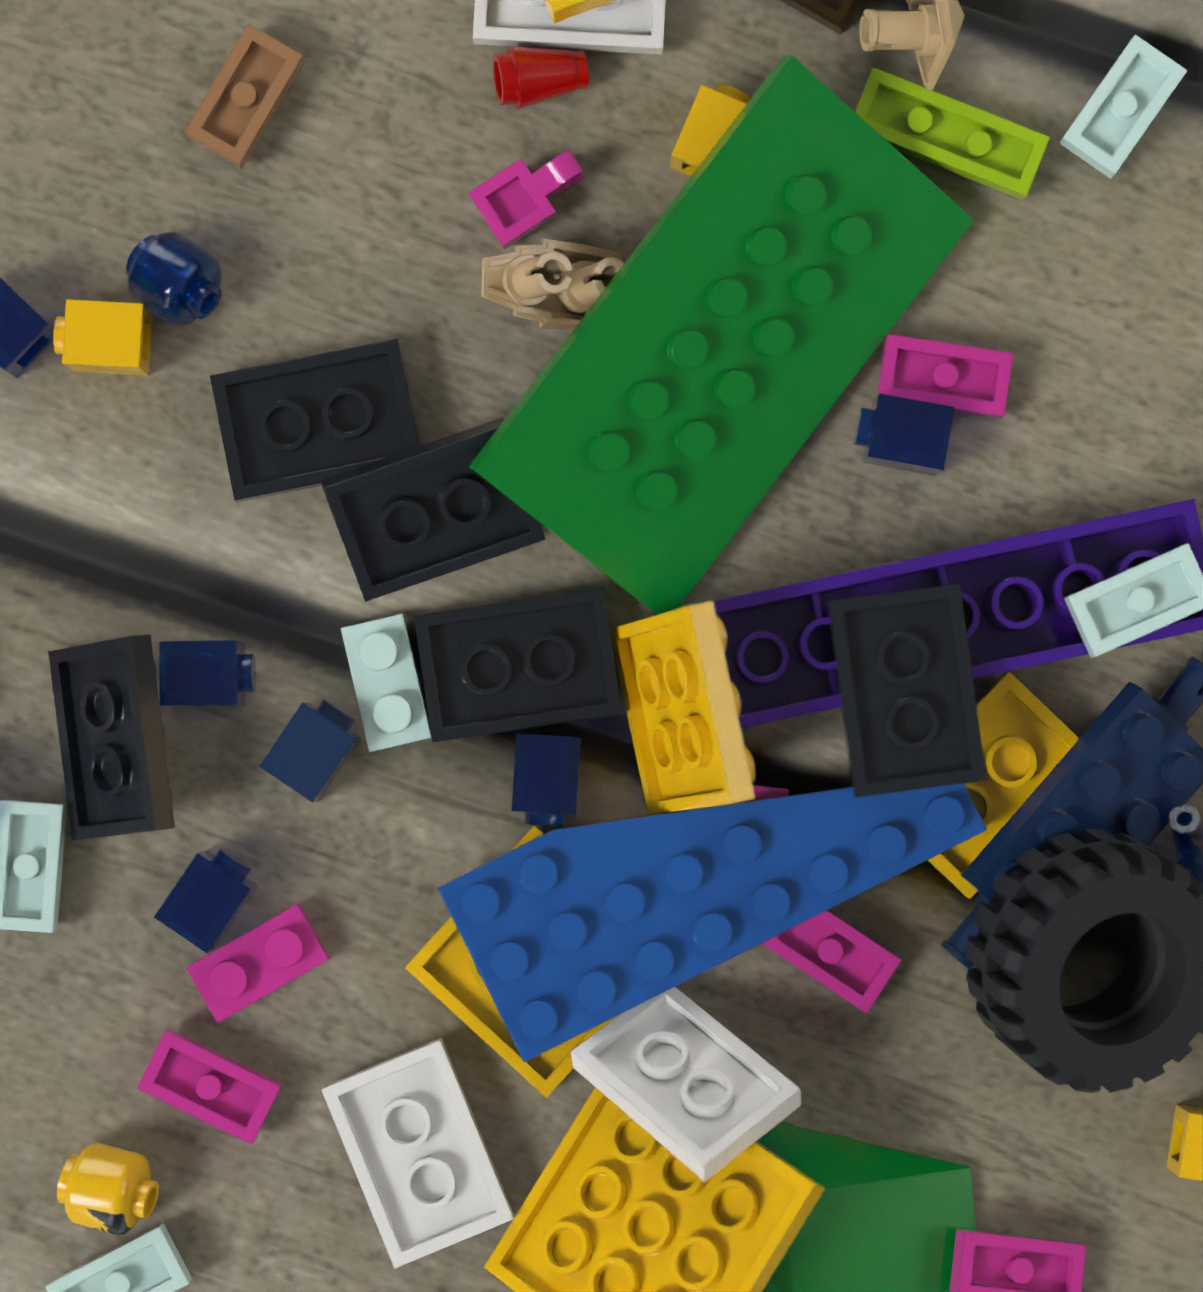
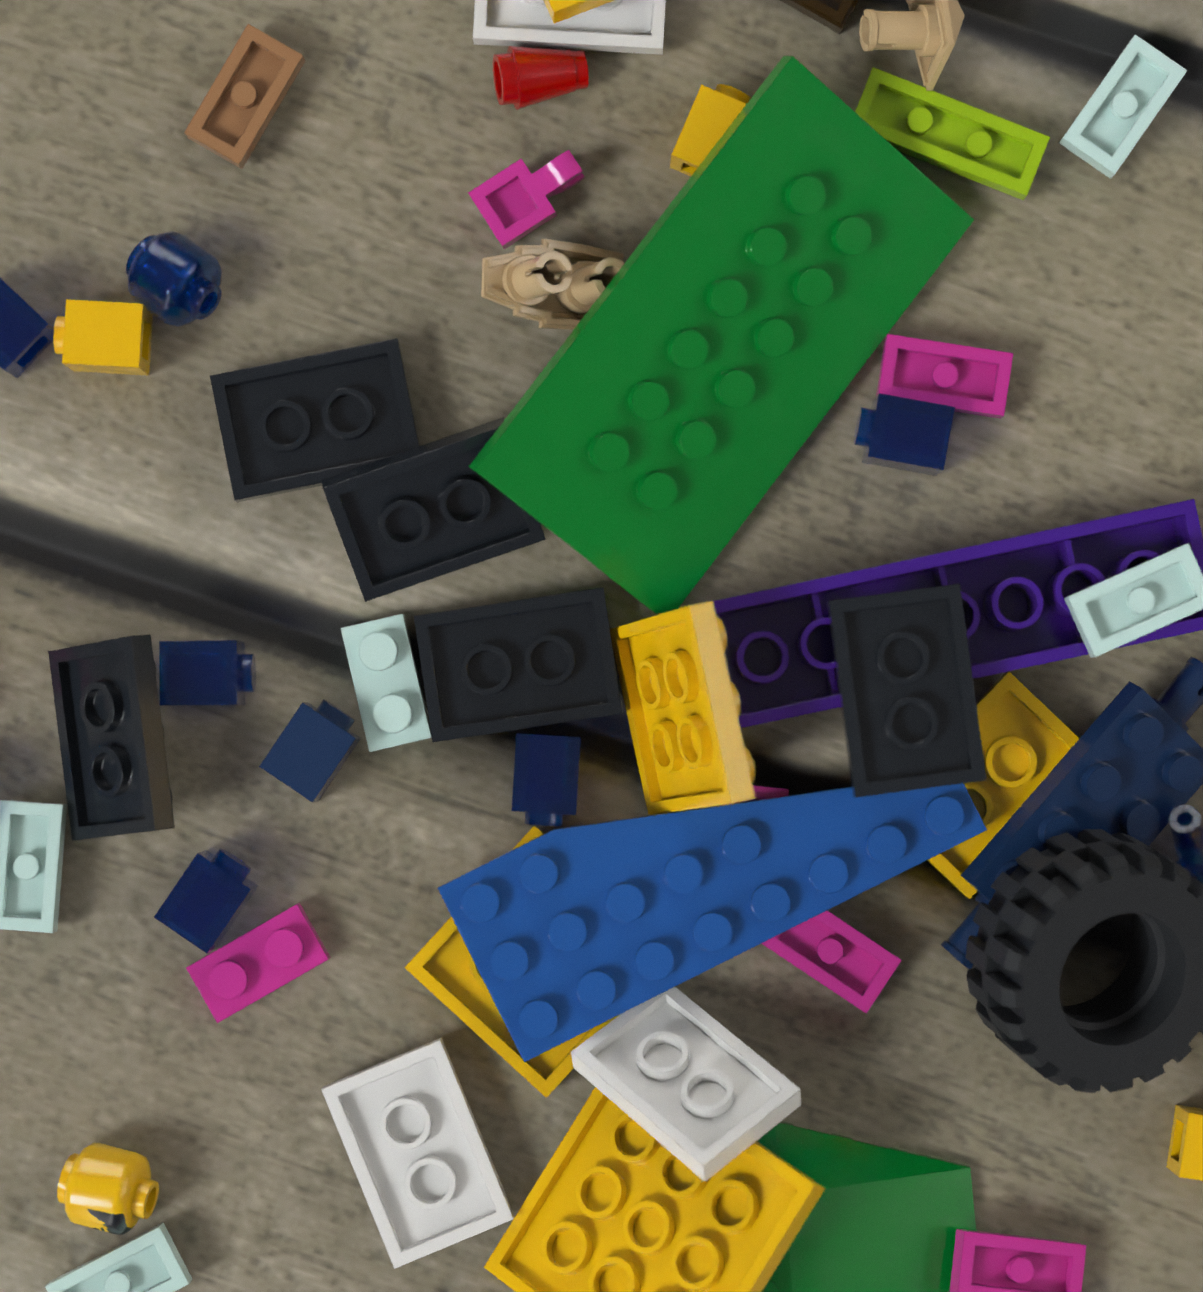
dark pink plate [137,1028,283,1145] -> none

